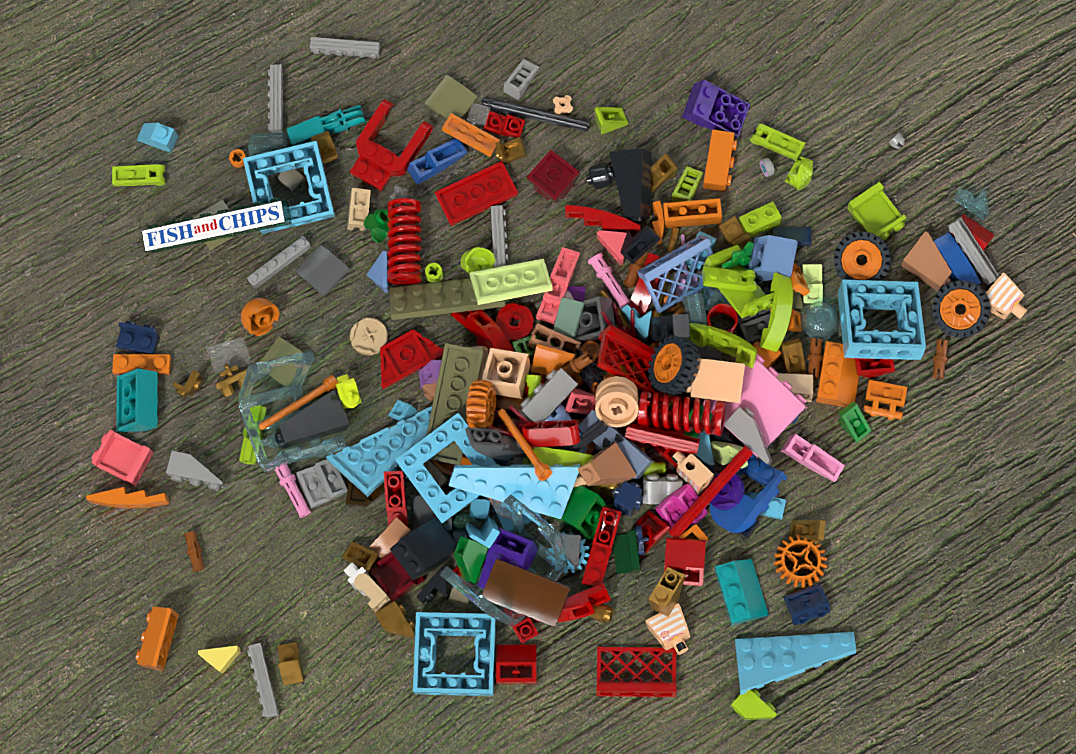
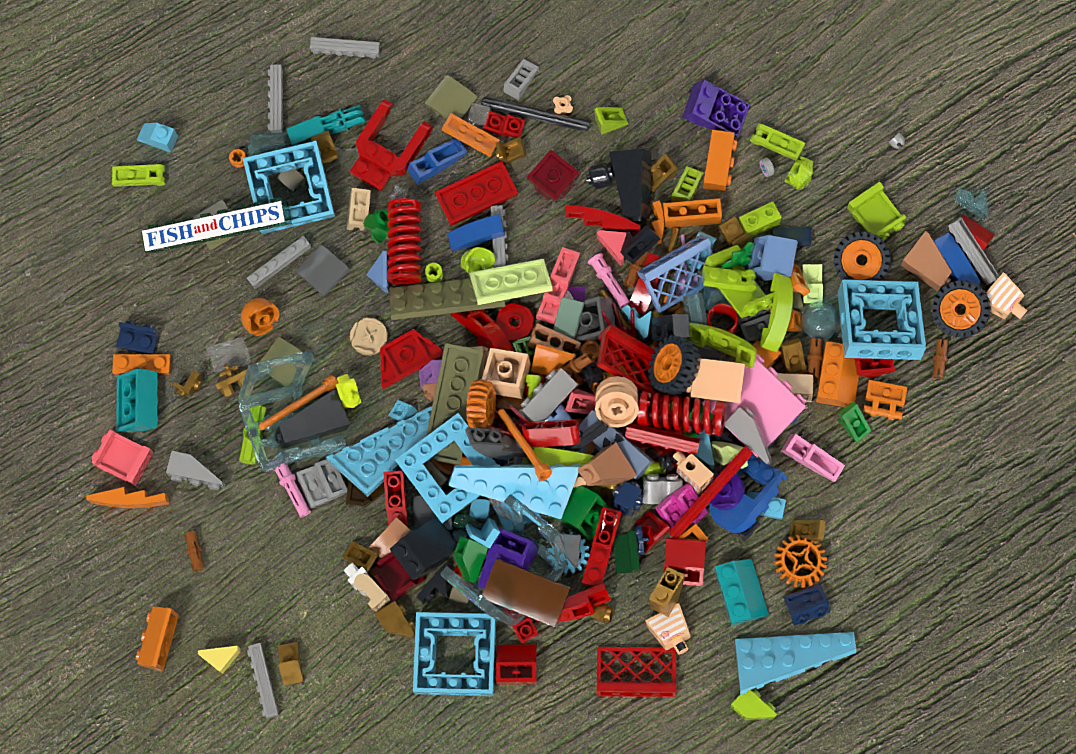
none -> blue slope [448,214,505,252]
none -> black bush [659,453,672,472]

